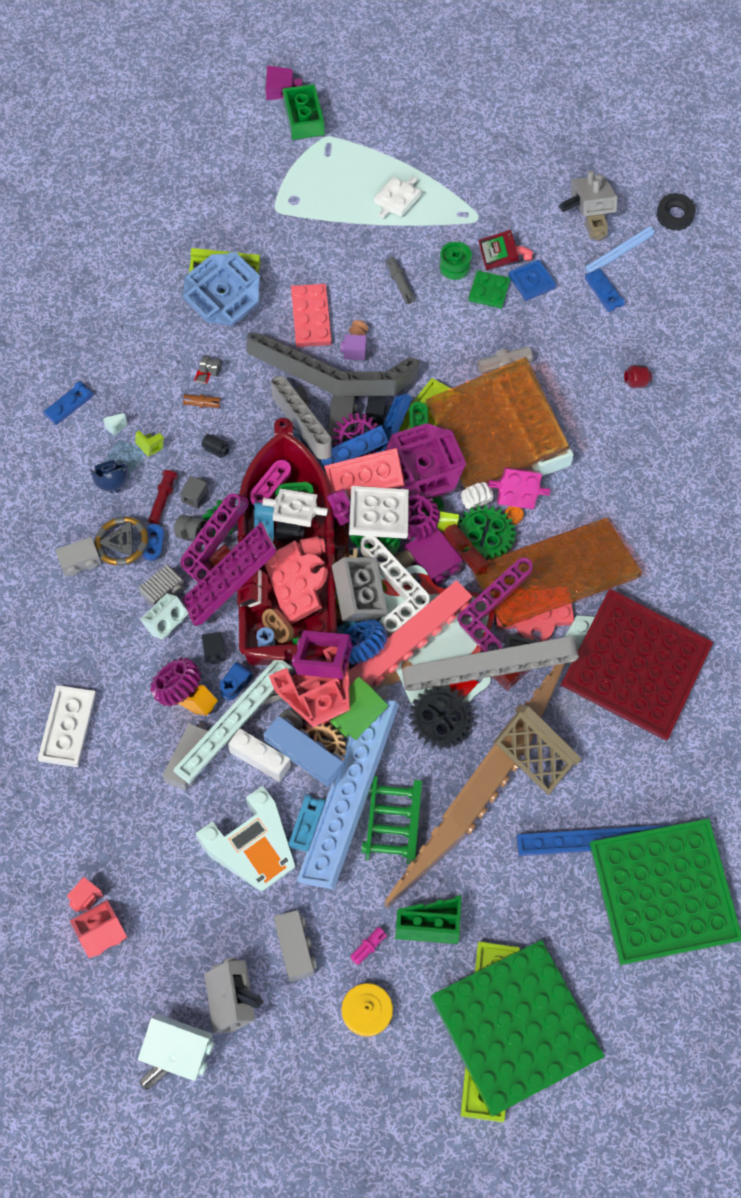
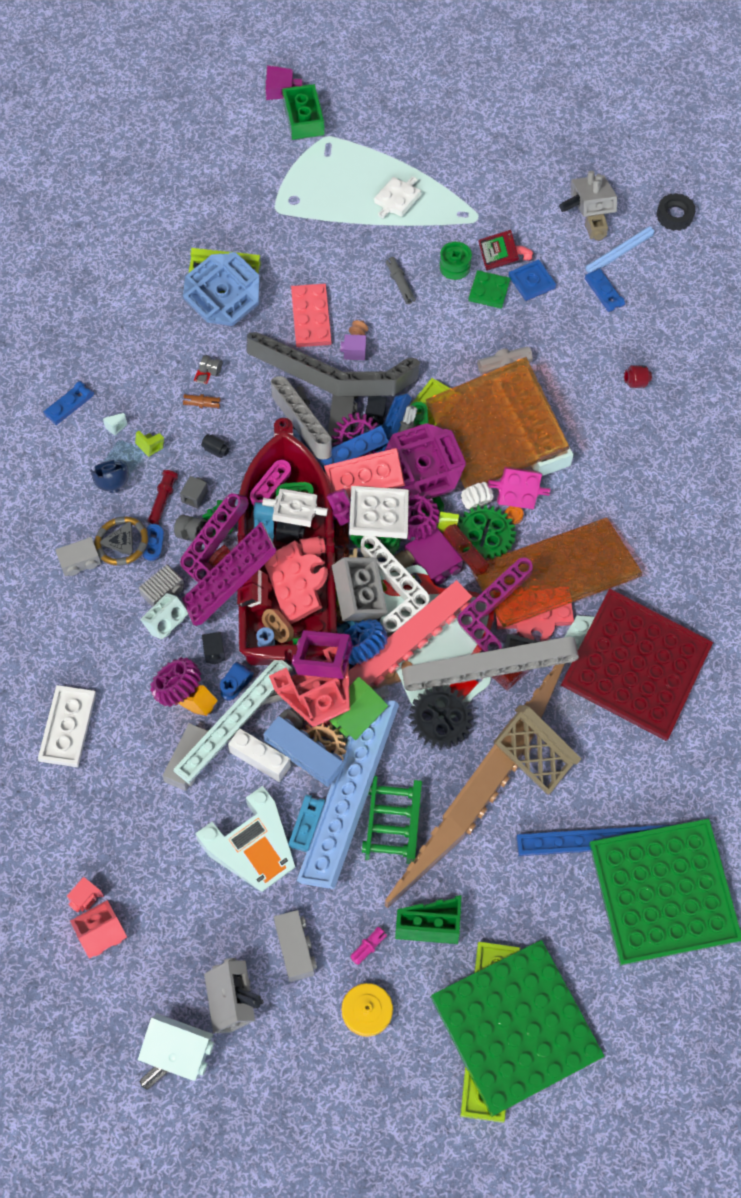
none -> axle [399,405,417,432]

